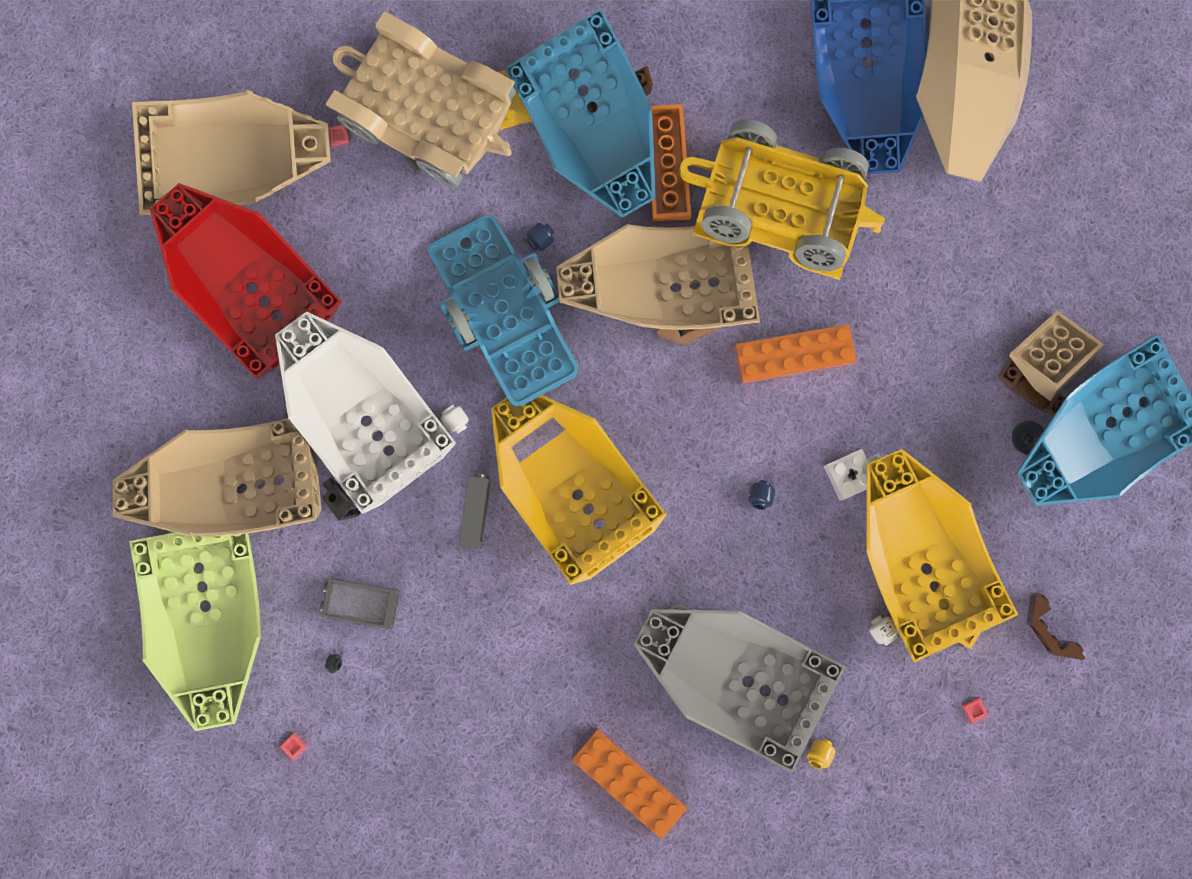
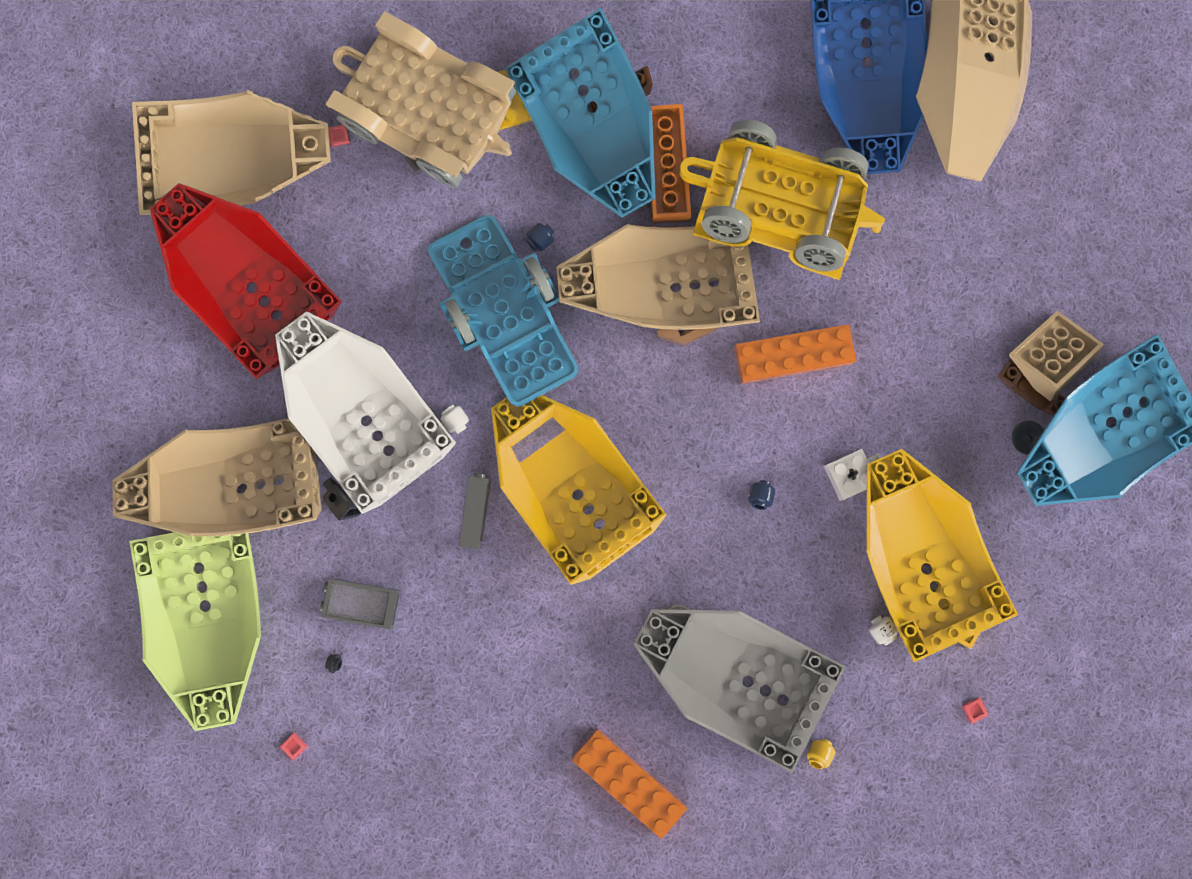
reddish brown slope [1027,593,1086,660] -> none

